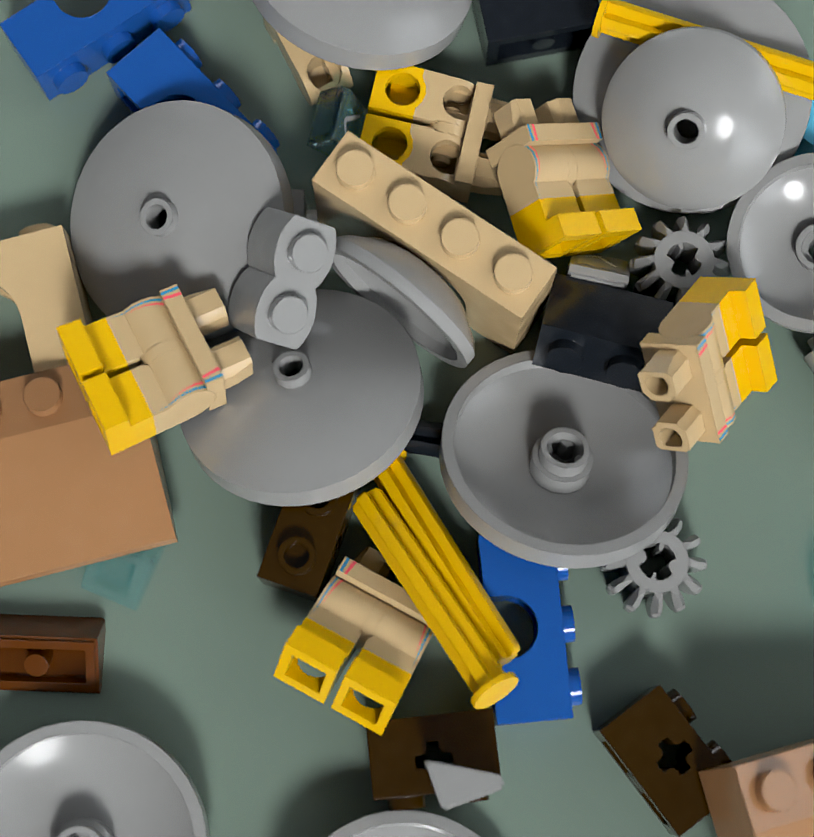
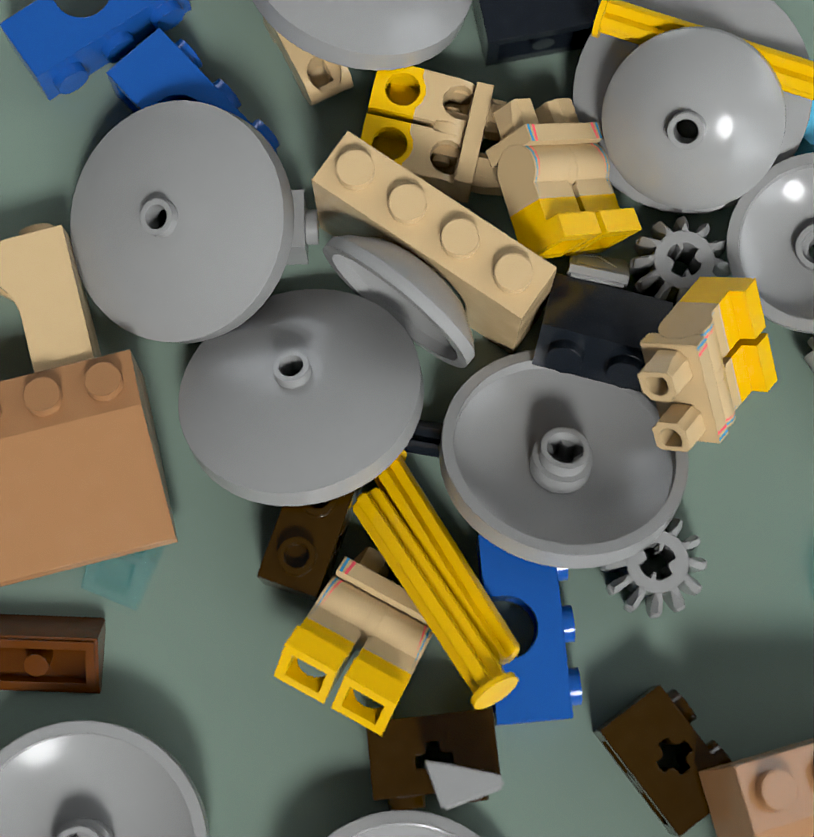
tan hips [56,284,253,455] -> none
light grey brick [228,207,336,350] -> none
clear light blue slope [307,85,368,156] -> none

